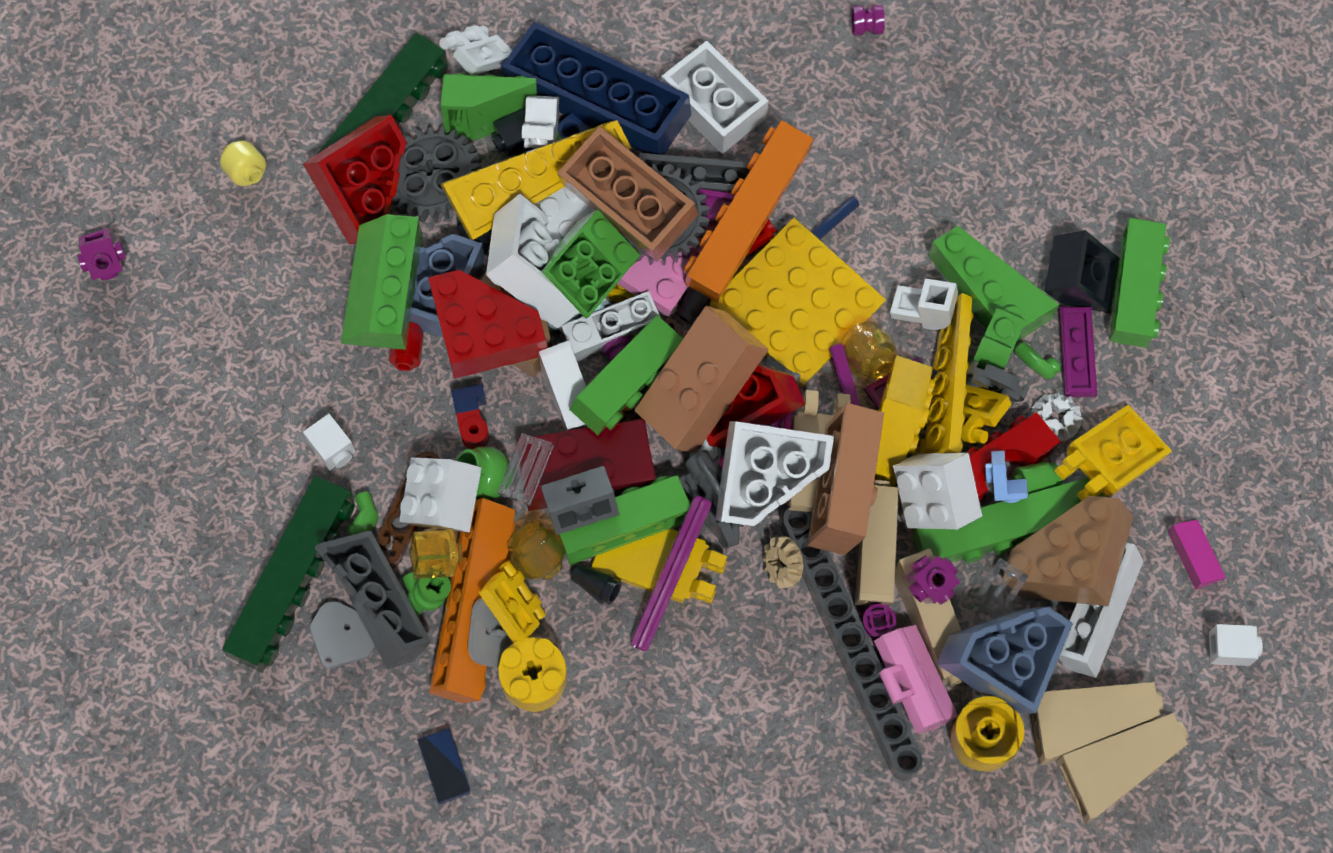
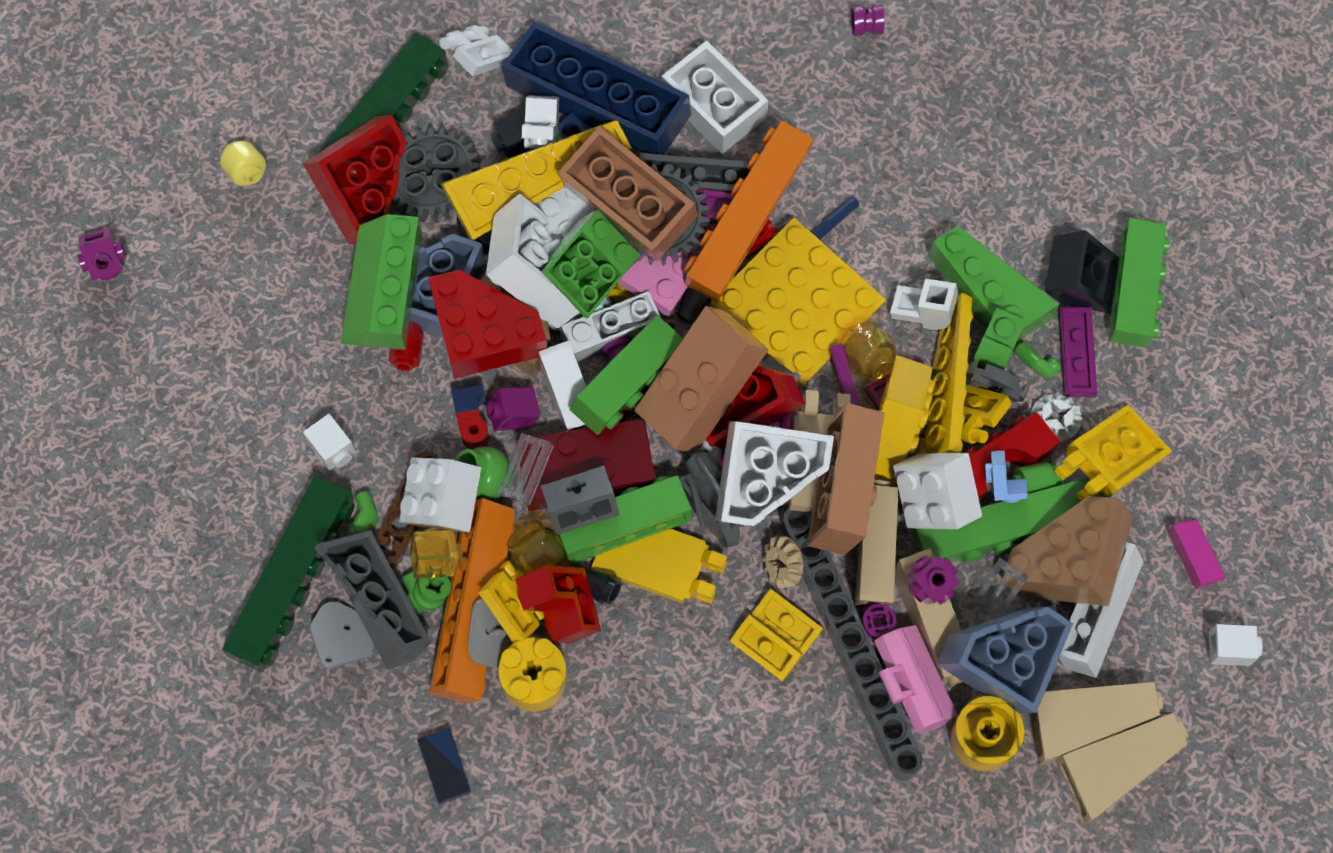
bright green slope [441,73,538,140] -> none
magenta axle [630,496,712,651] -> none
none -> magenta brick [486,387,541,431]
none -> red brick [515,565,601,644]
none -> yellow slope [730,588,824,681]

